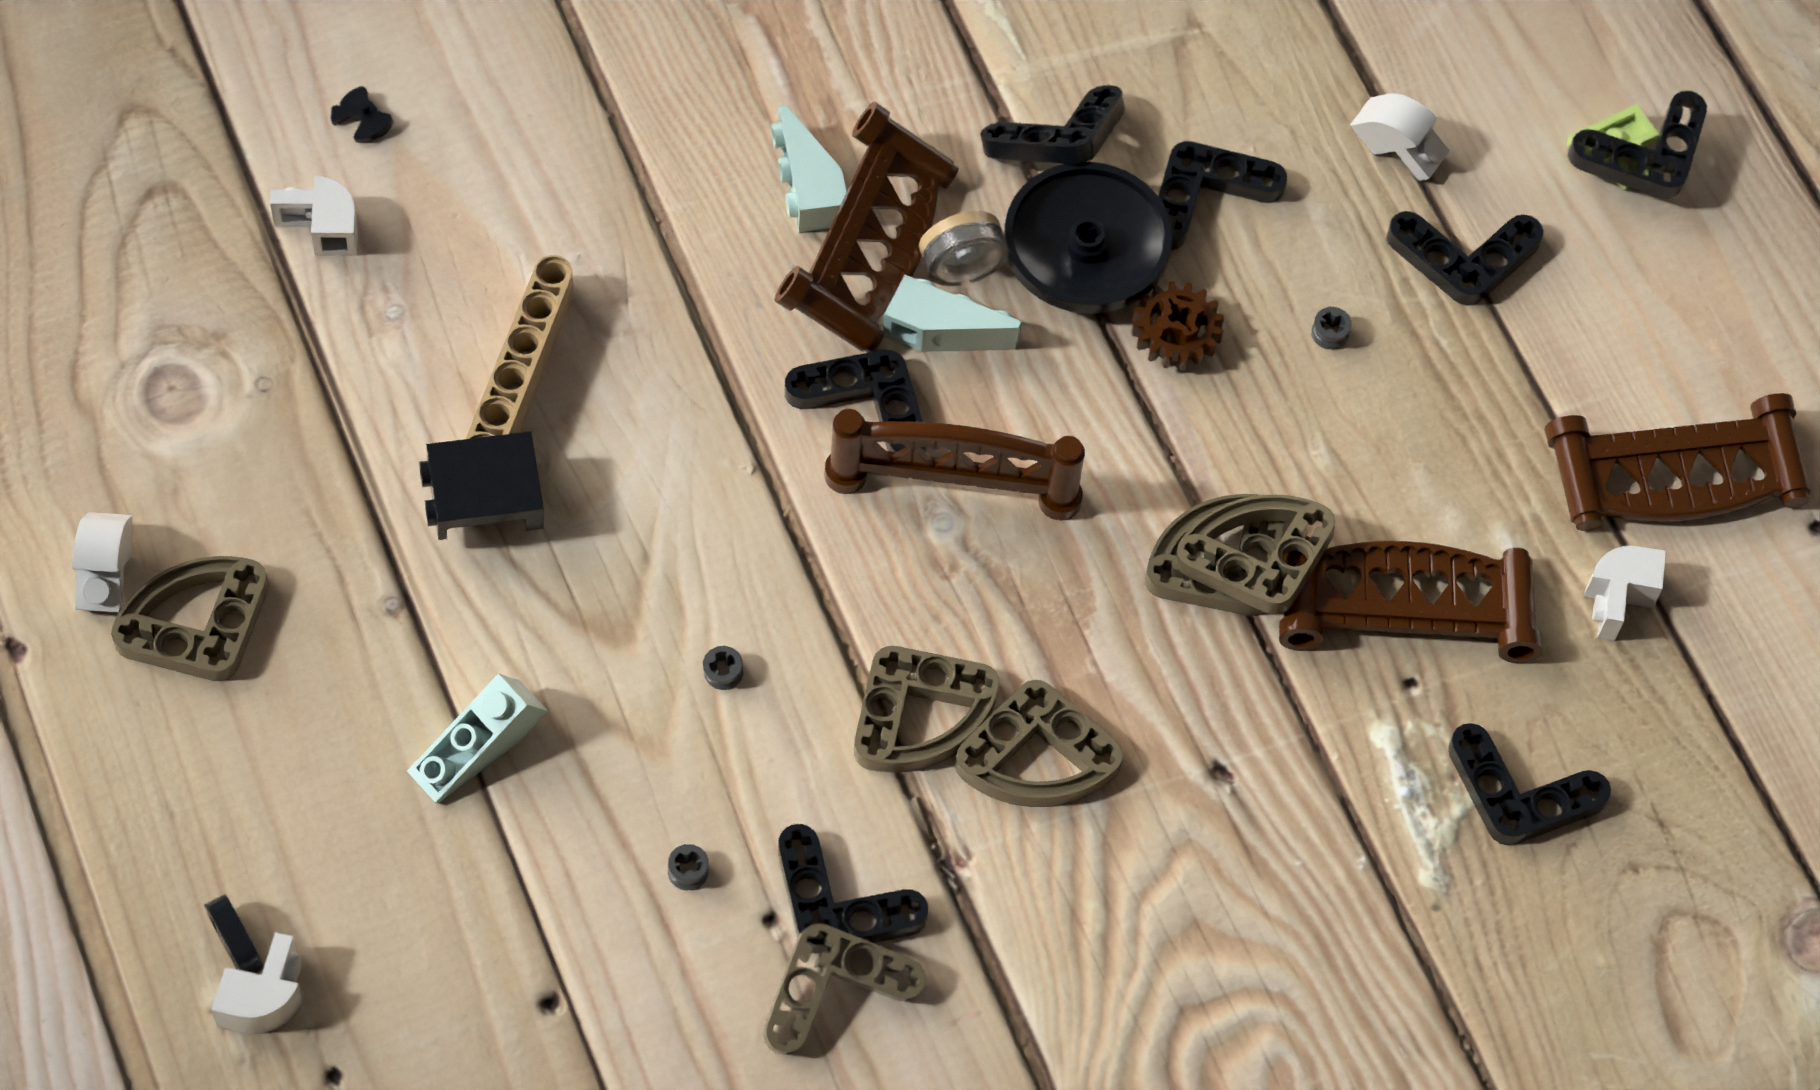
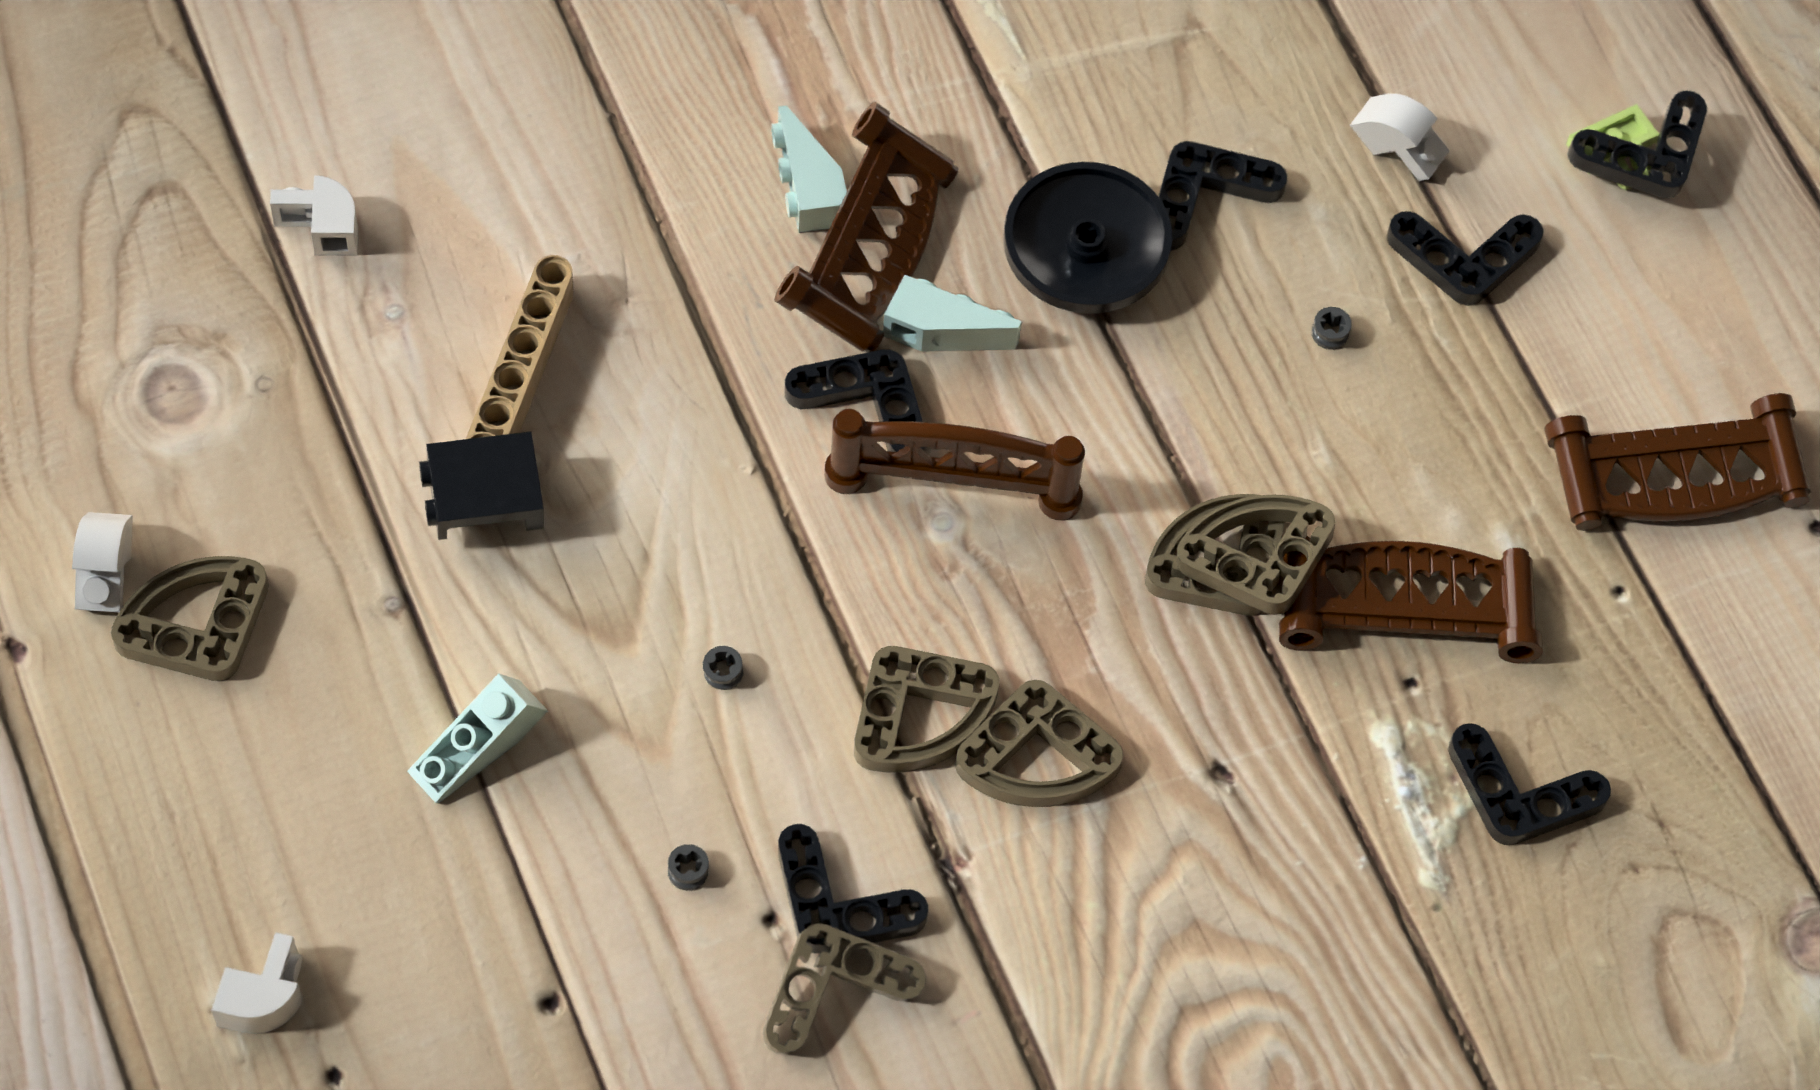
black beam [204,894,264,974] -> none
black piece [330,86,394,143] -> none
clear piece [919,211,1009,286] -> none
black beam [980,85,1125,164] -> none
reddish brown gear [1131,281,1224,370] -> none
white brick [1584,546,1666,641] -> none

